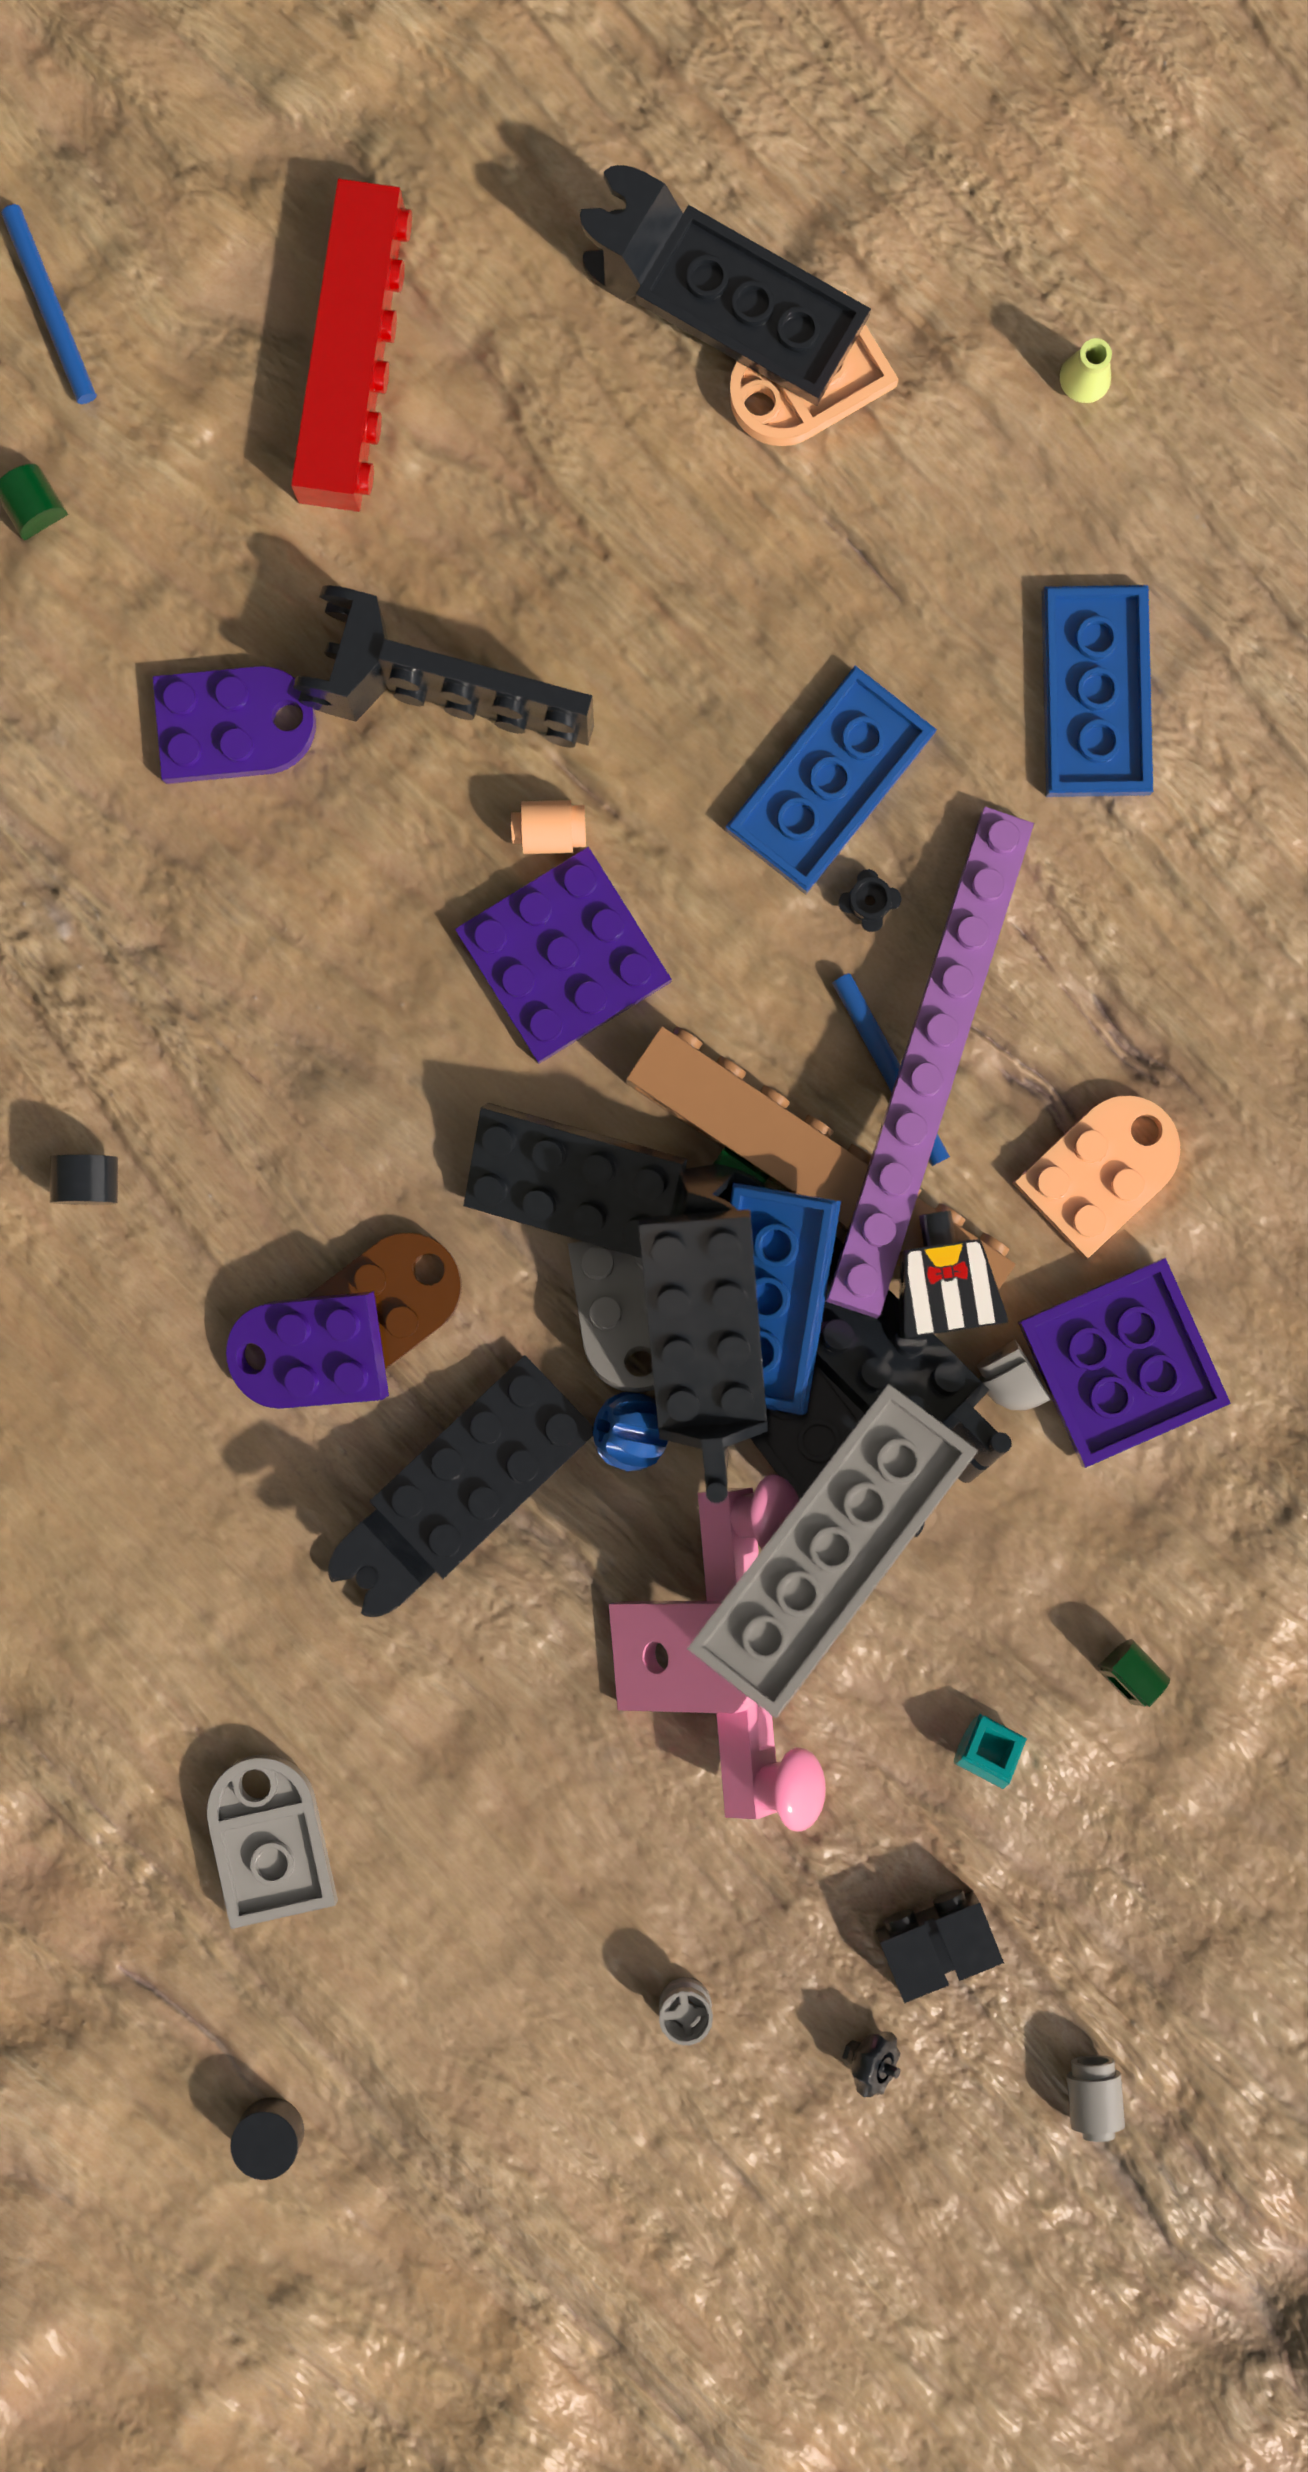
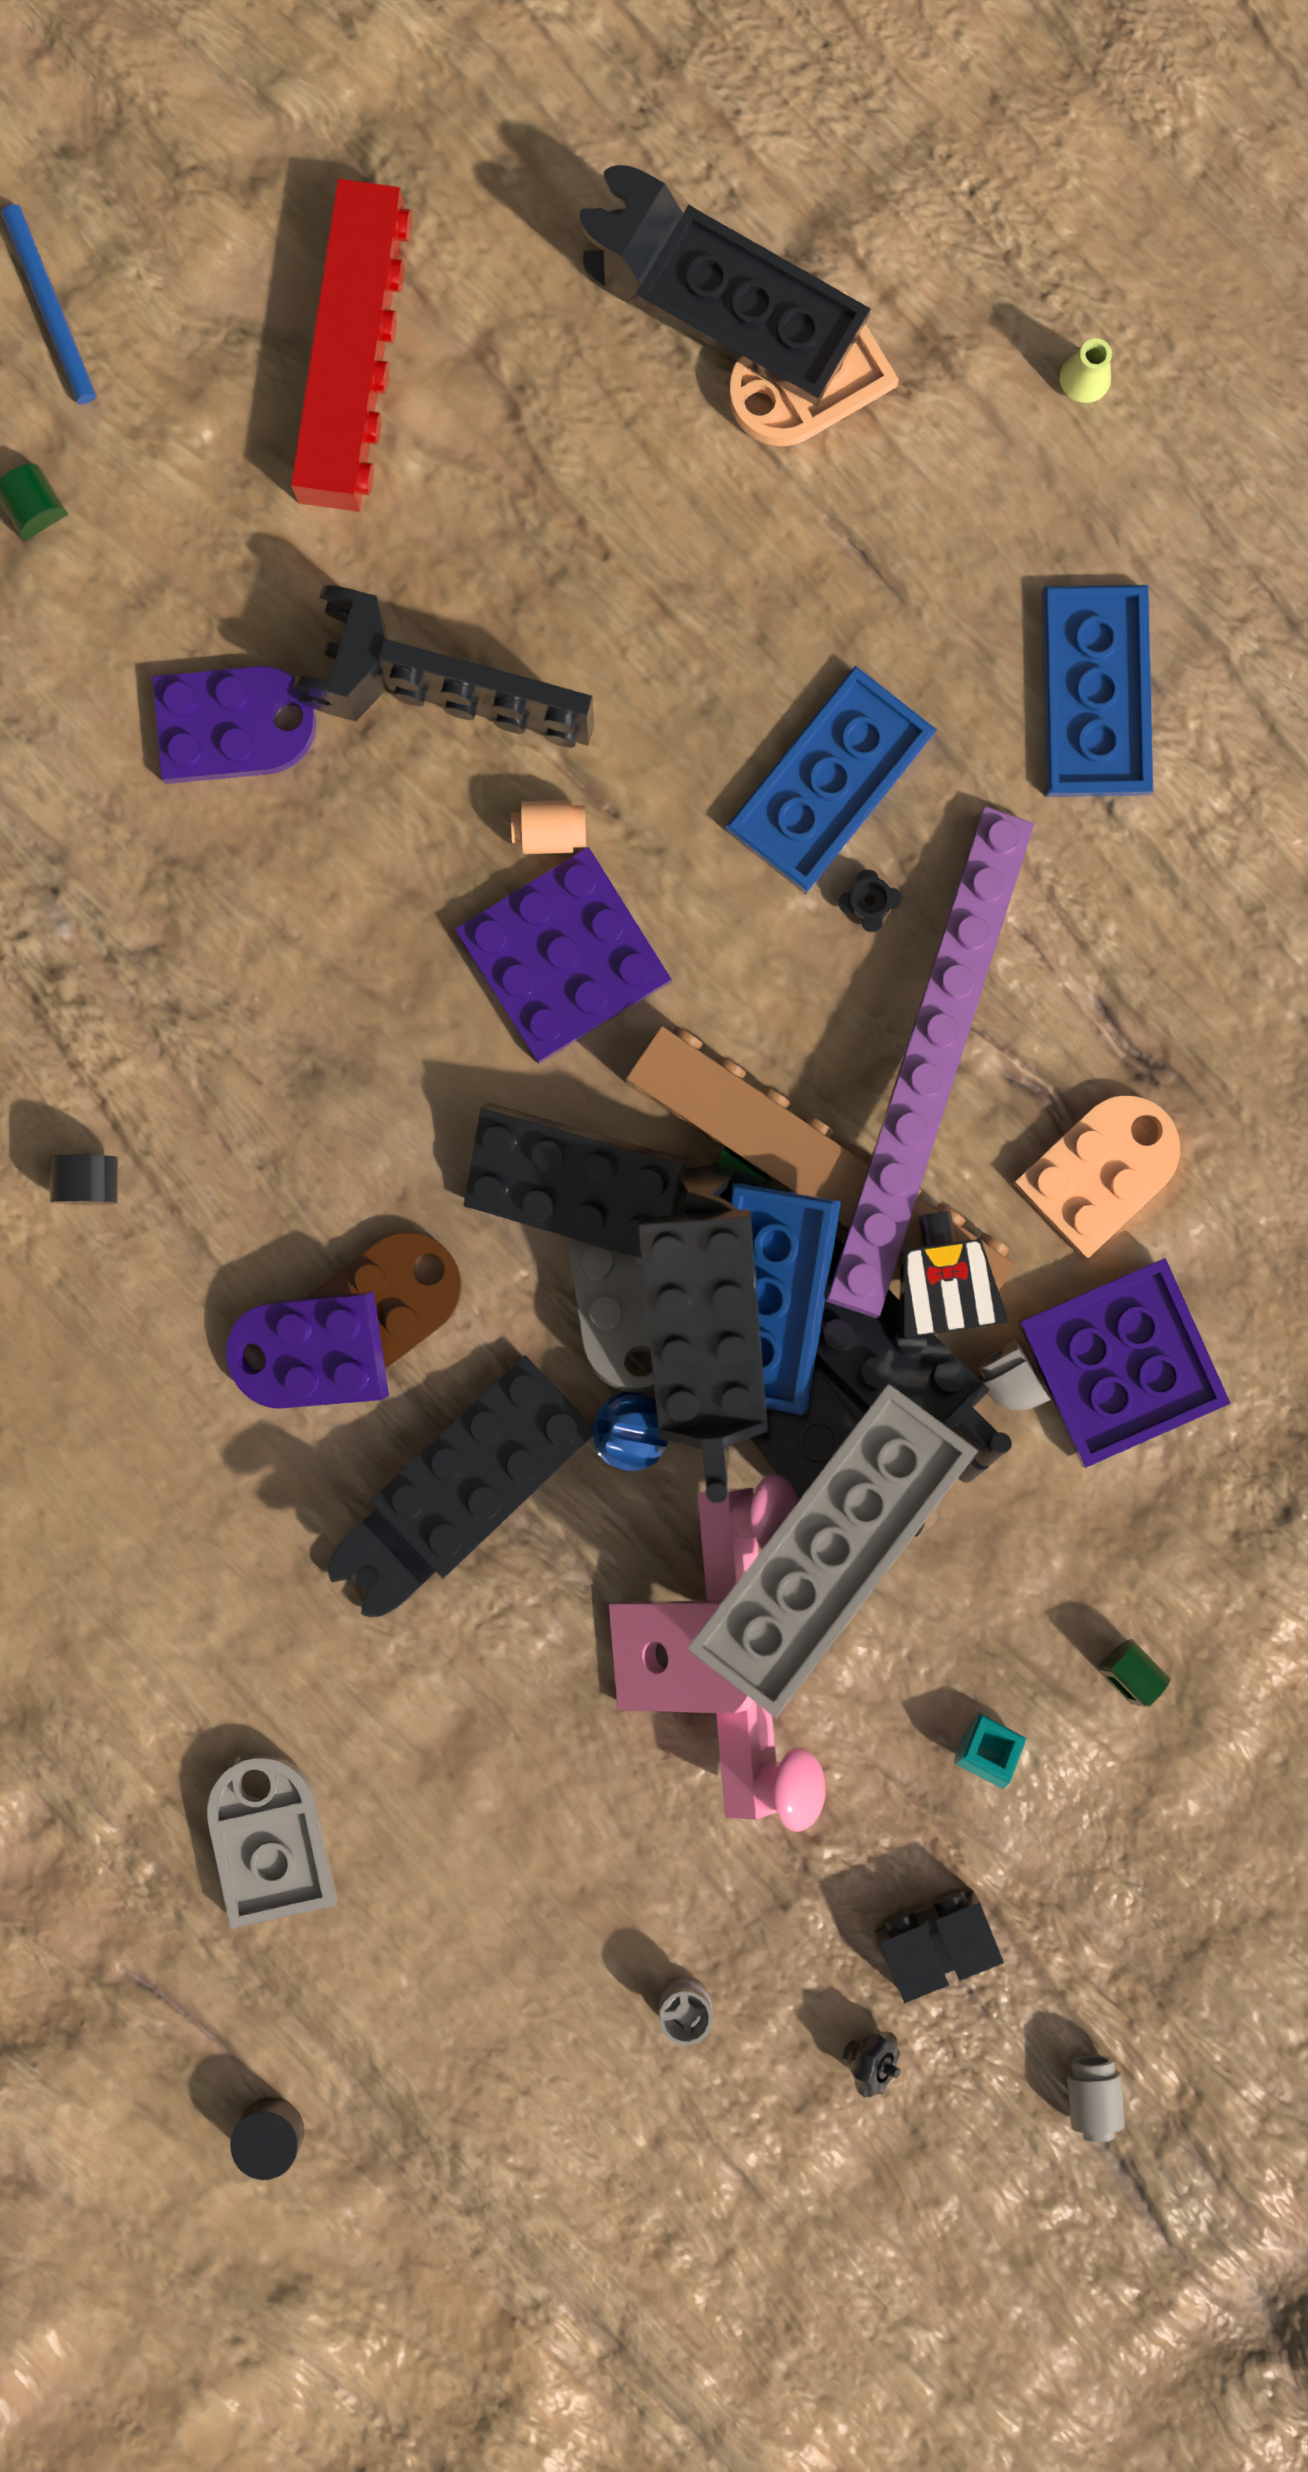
blue bar [832,973,950,1166] -> none

